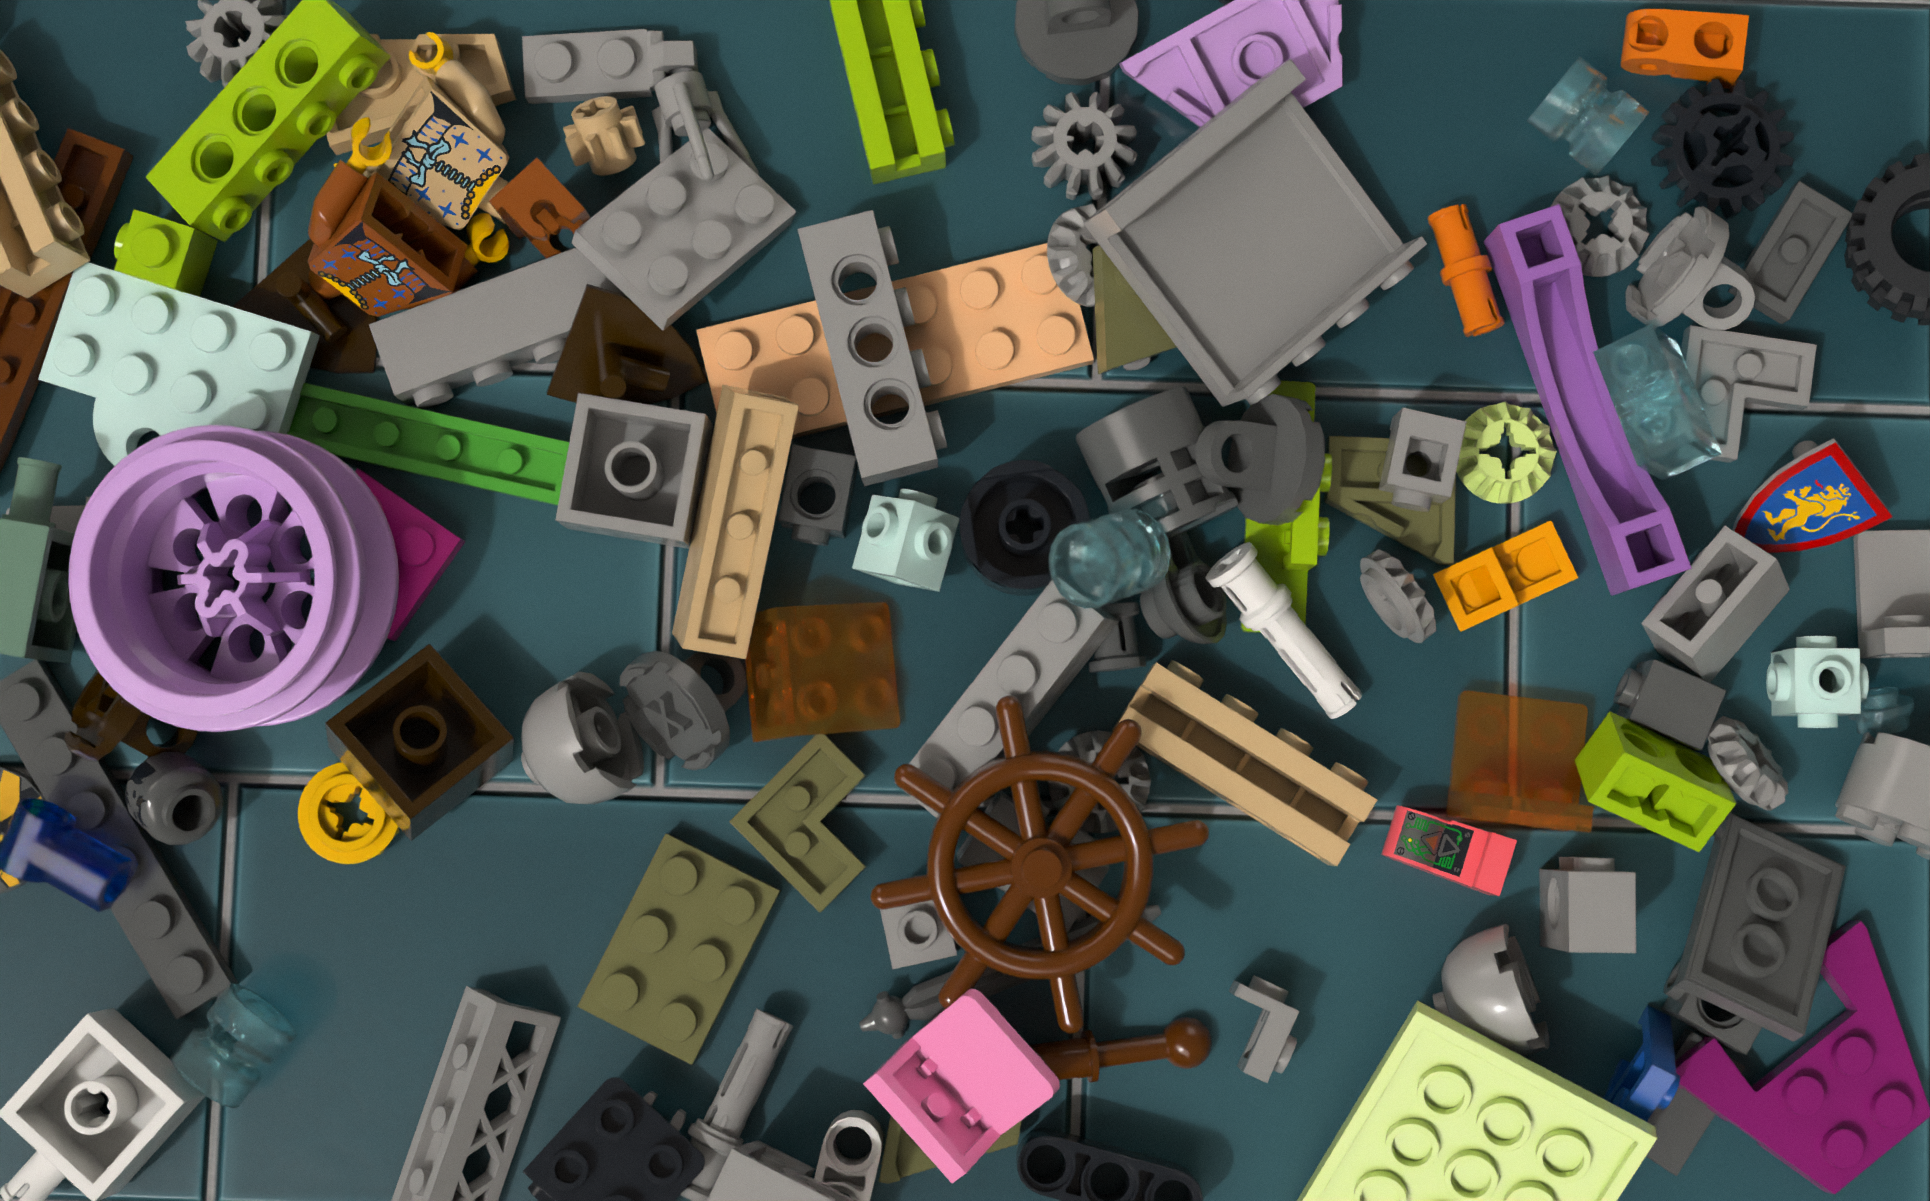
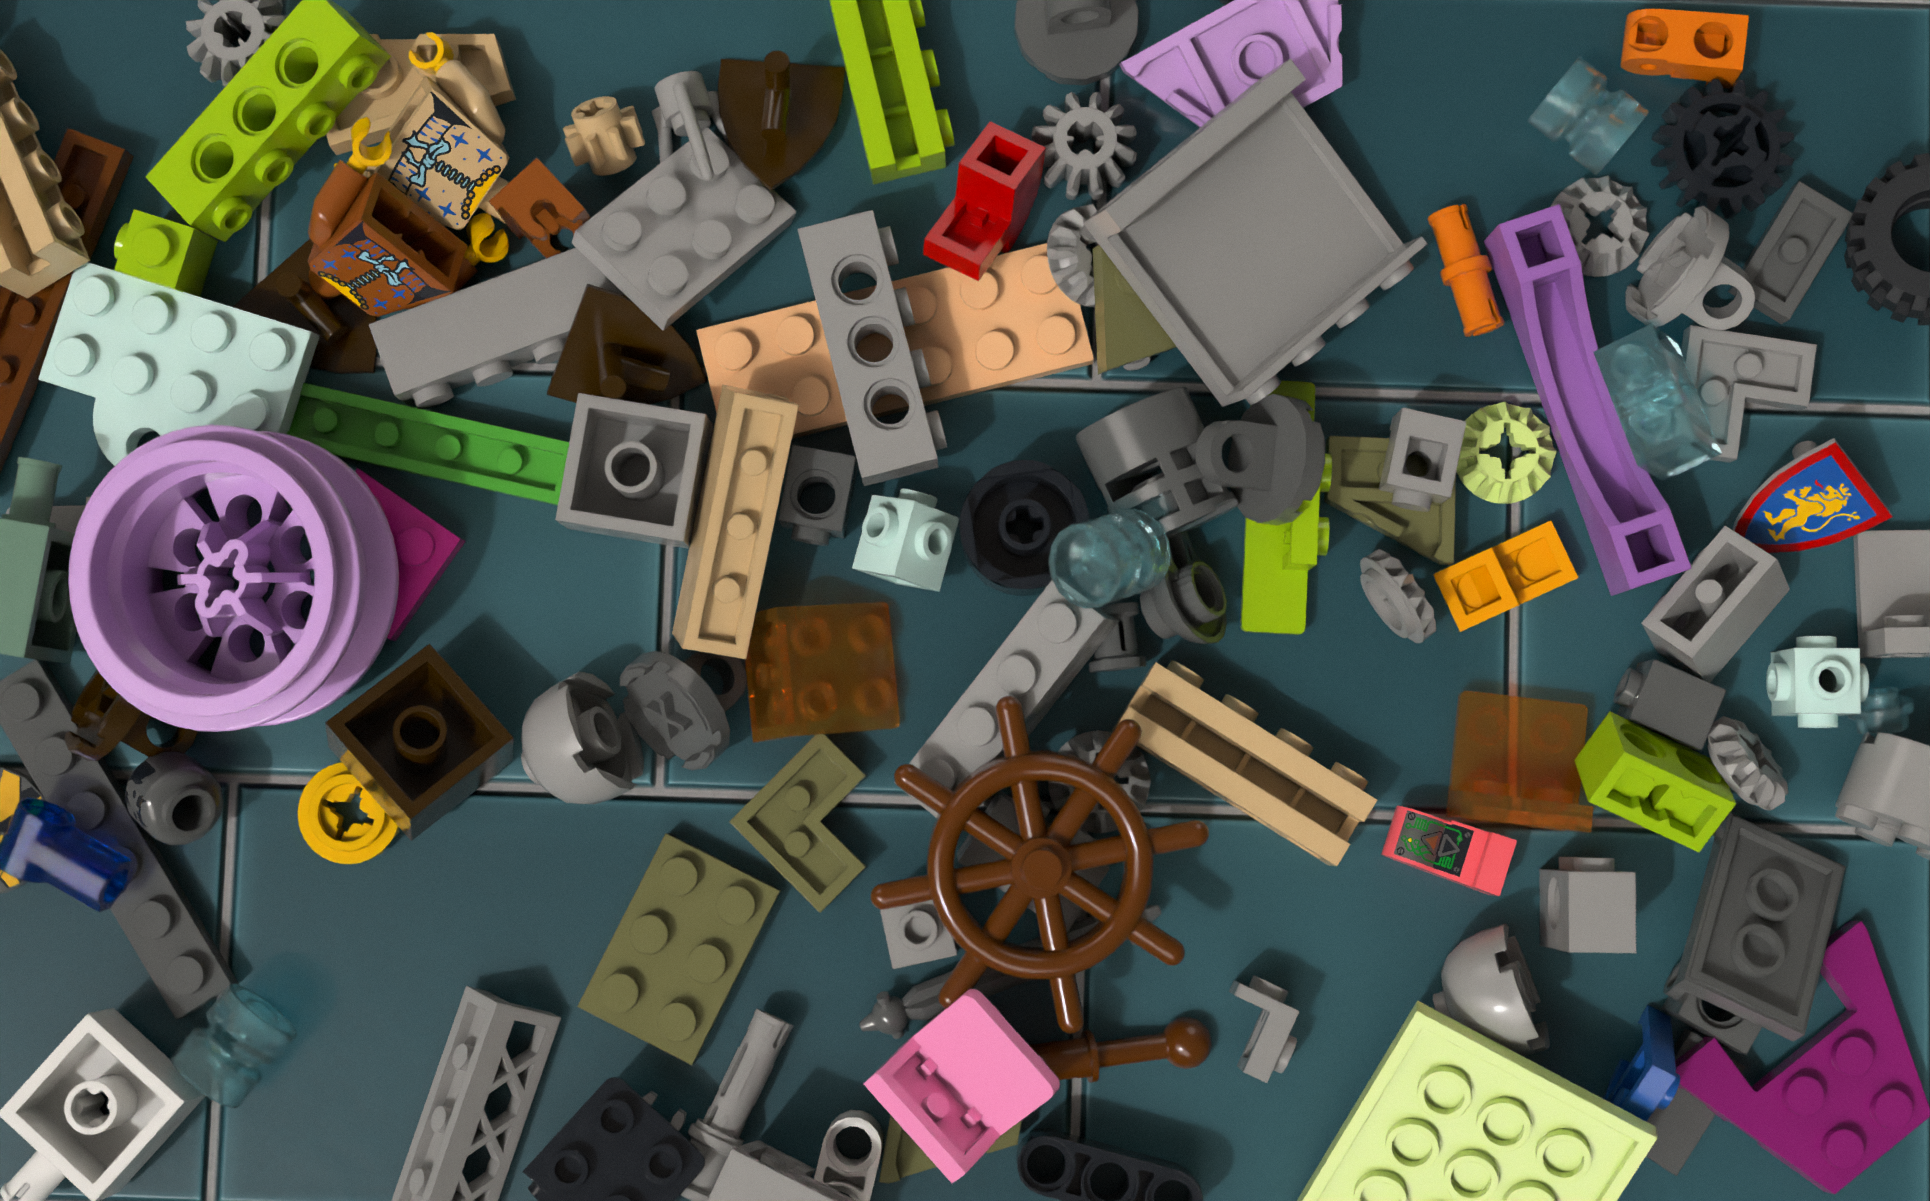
light grey hinge [522,29,698,104] -> none
white pin [1206,542,1362,719] -> none
none -> dark brown shield [718,51,845,191]
none -> red brick [923,122,1046,281]

